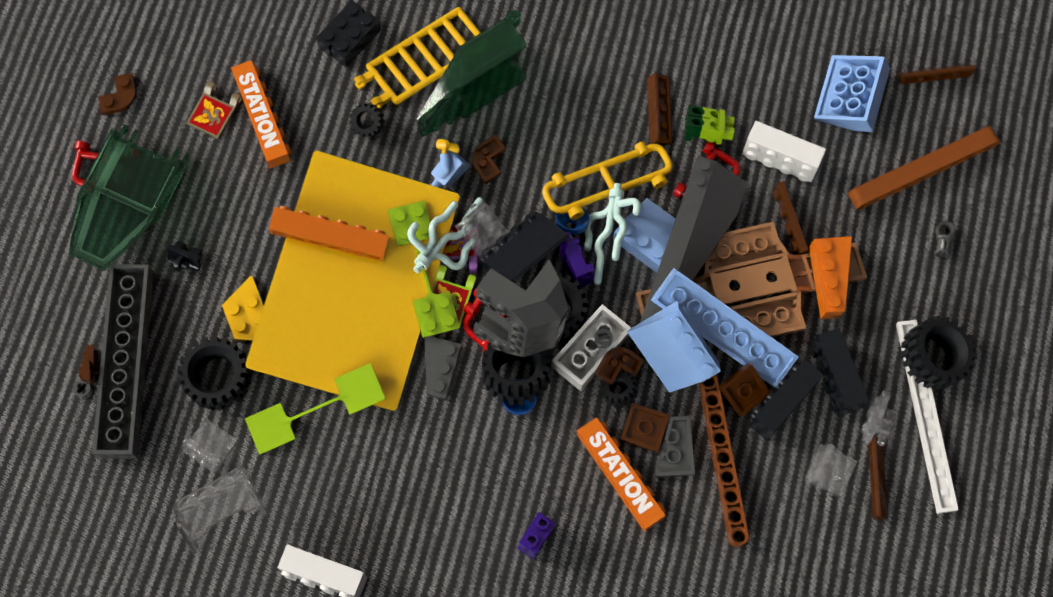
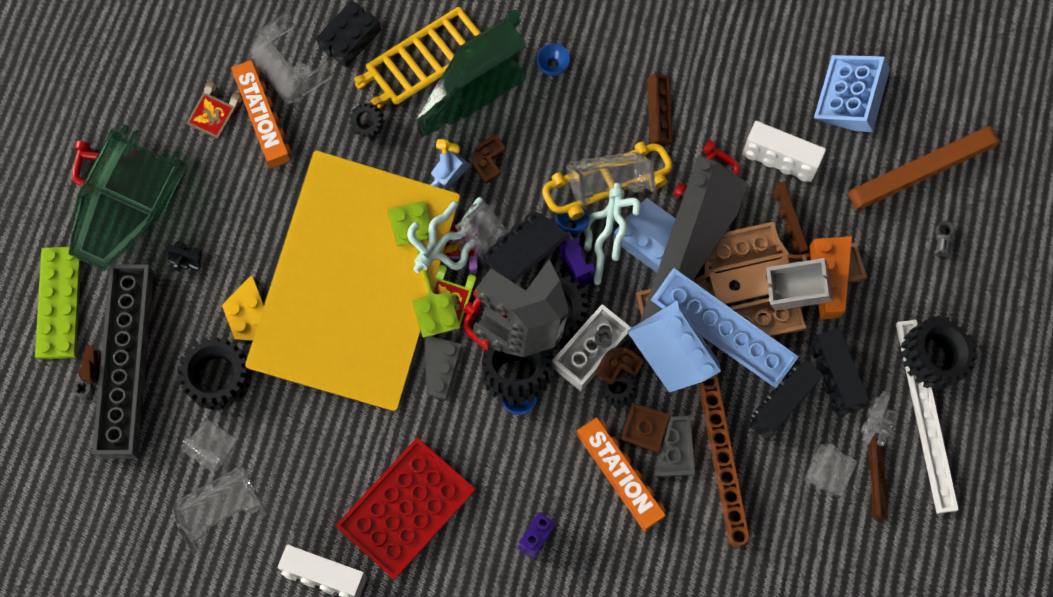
reddish brown plate [98,73,137,115] -> none
lime hinge [245,363,386,455] -> none
orange brick [269,206,389,261] -> none
lime hips [684,105,734,144] -> none
reddish brown plate [718,362,770,417] -> none
reddish brown slope [898,64,976,85] -> none
none -> lime plate [35,247,81,359]
none -> clear windscreen [250,11,333,103]
none -> red plate [335,438,476,581]
none -> blue piece [537,44,570,76]
none -> clear windscreen [566,152,656,205]
none -> light grey piece [766,258,833,311]

